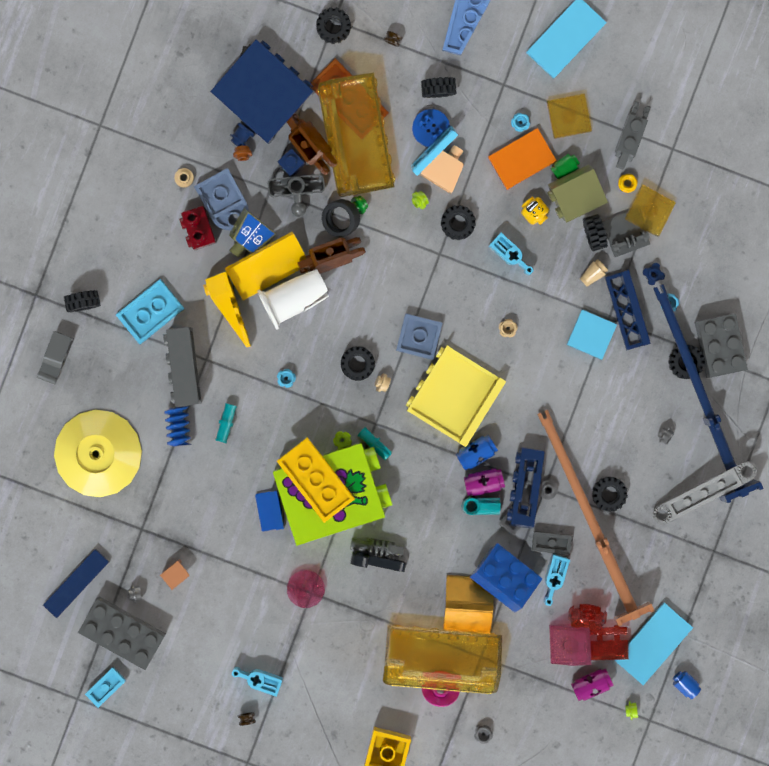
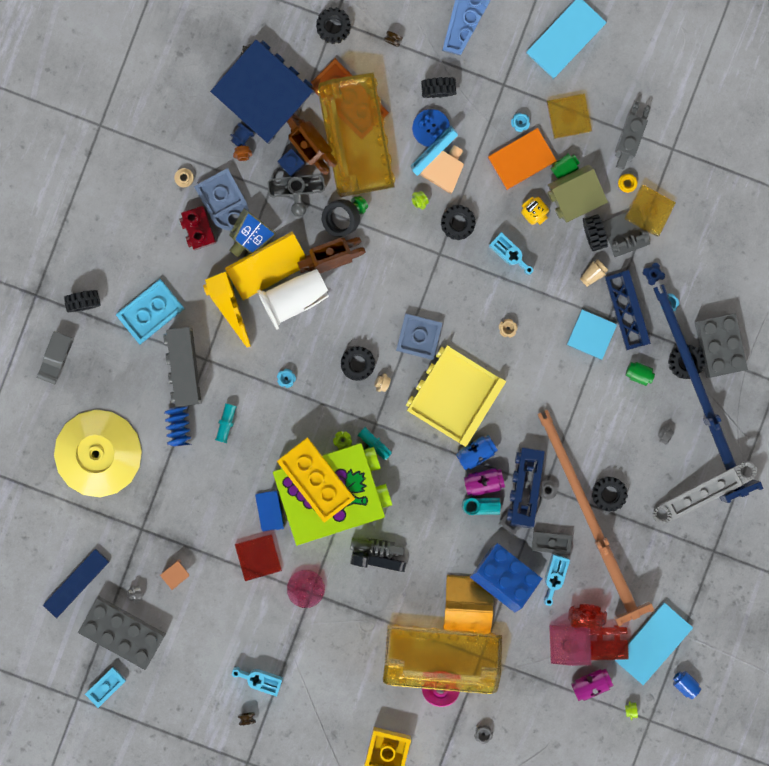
none -> clear red tile [235,534,282,581]
none -> green brick [625,362,655,386]

